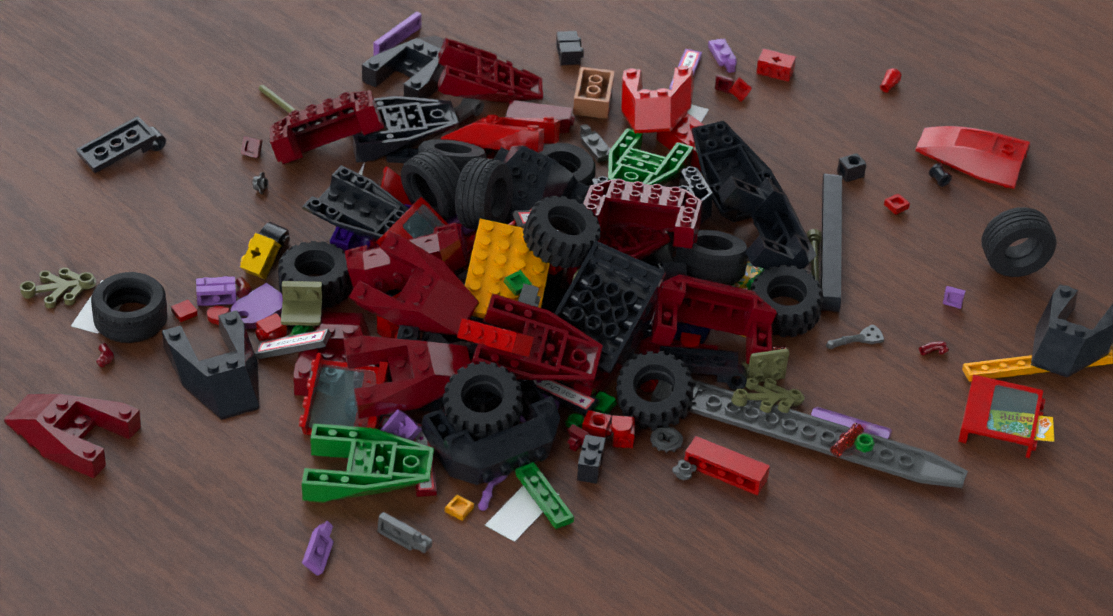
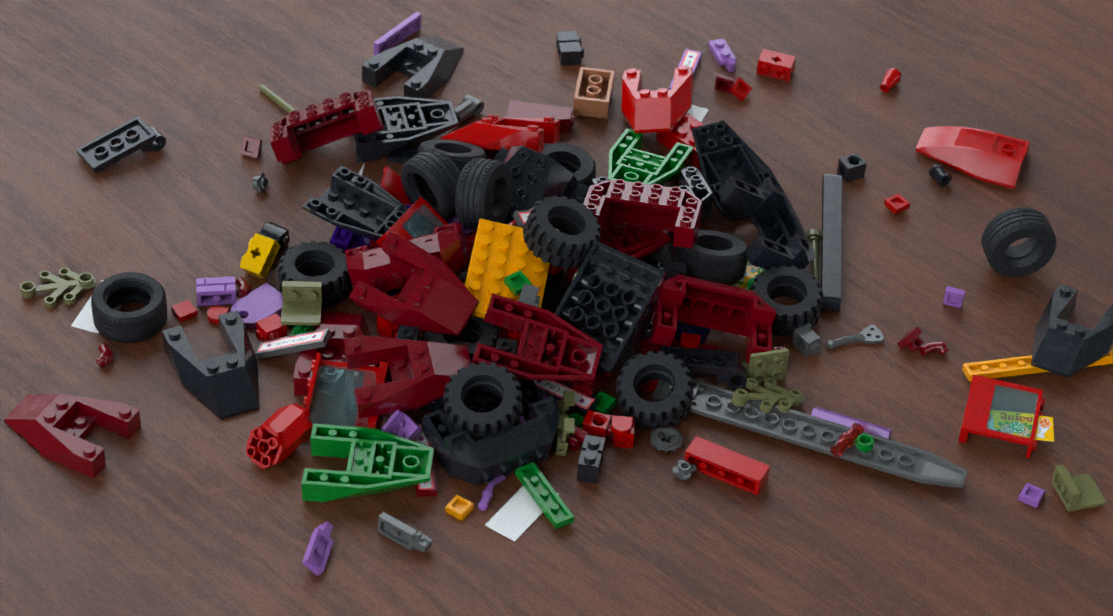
dark red wedge [438,37,543,103] -> none
red brick [457,318,534,357] -> none
dark grey hinge [580,124,610,163] -> none
none -> red brick [246,403,313,469]
none -> olive piece [555,390,574,456]
none -> dark grey brick [792,323,822,357]
none -> dark red tile [897,326,924,352]
none -> medium lavender tile [1018,483,1046,508]
none -> olive bracket [1051,465,1106,512]

